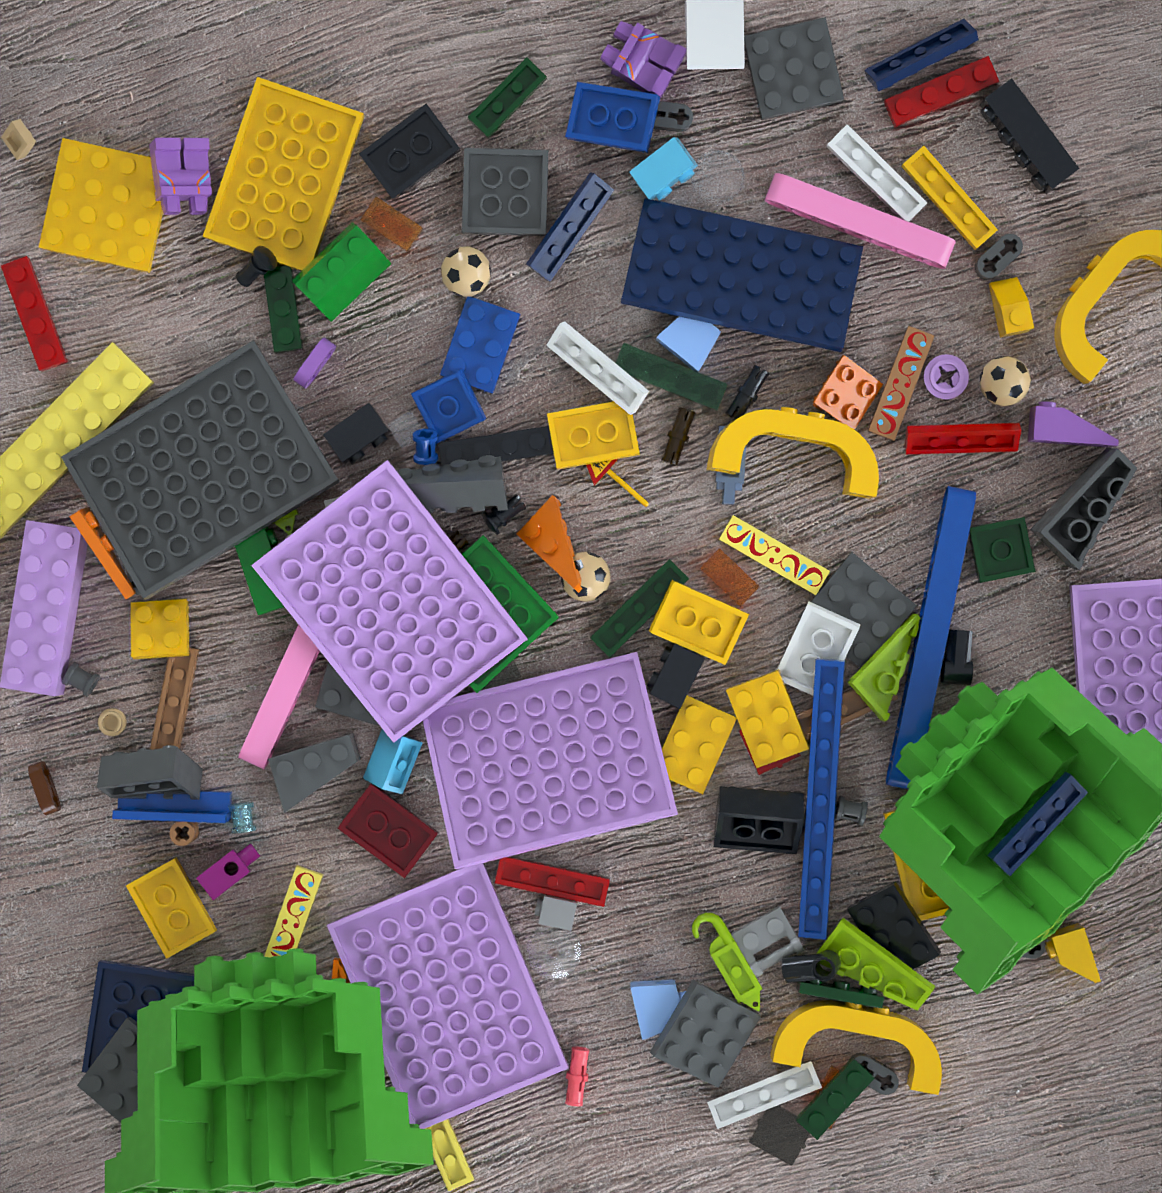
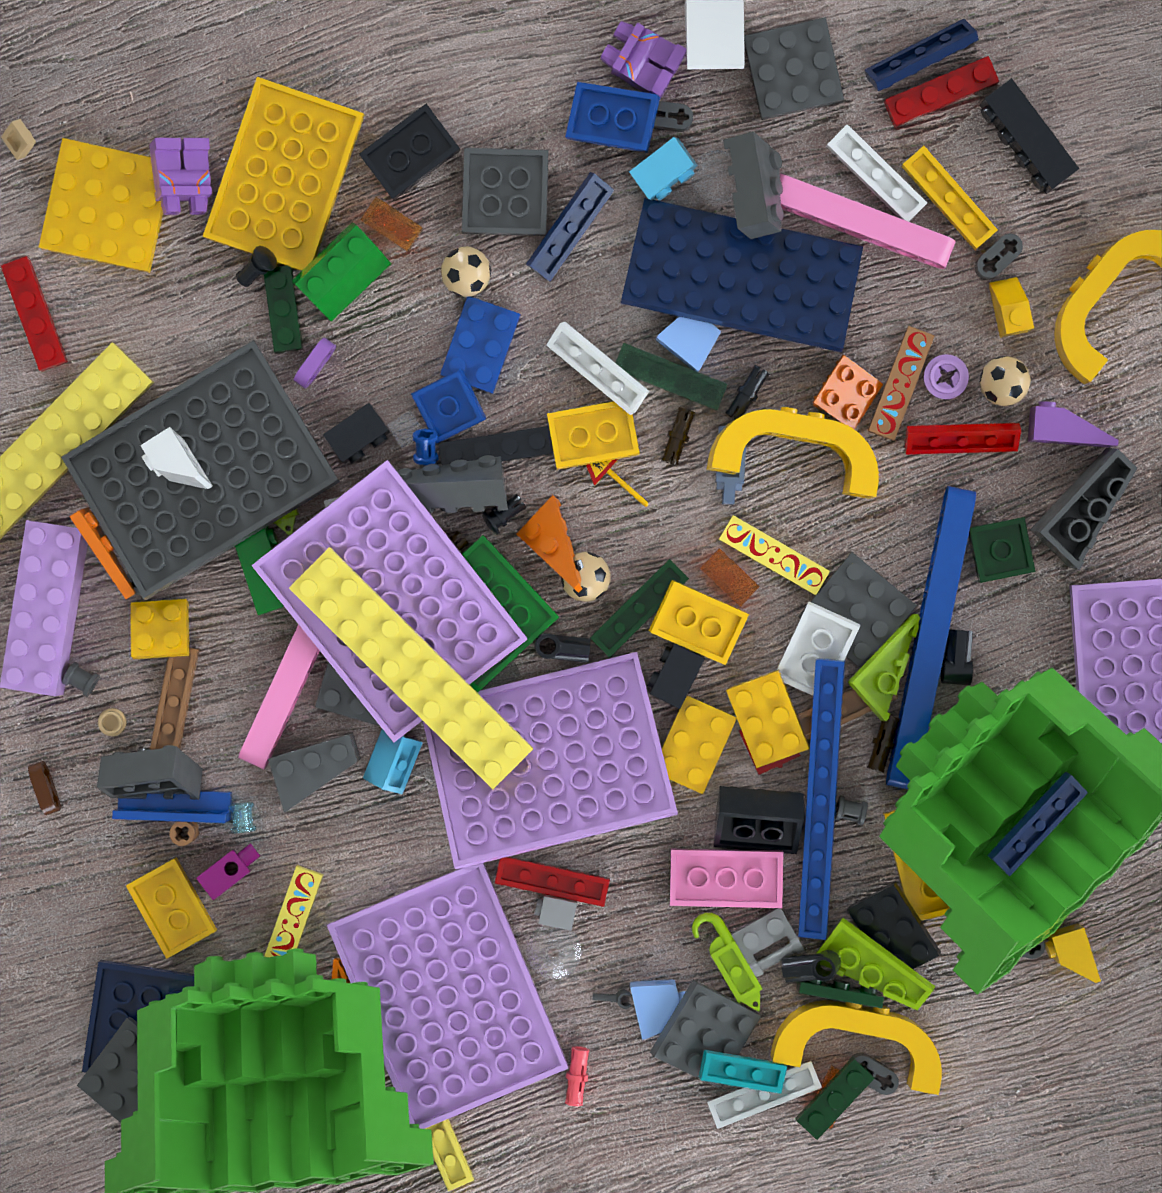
dark red plate [337,783,439,879] -> none
dark green plate [468,57,547,139] -> none
clear smoke piece [749,1105,810,1166] -> none
none -> white slope [140,427,213,489]
none -> light yellow plate [289,547,533,789]
none -> black piece [534,633,591,663]
none -> dark grey hand [592,989,632,1009]
none -> bright pink plate [670,848,783,908]
none -> teal plate [698,1050,787,1094]
none -> dark grey wedge [723,131,784,239]
none -> dark brown pin [867,716,900,773]

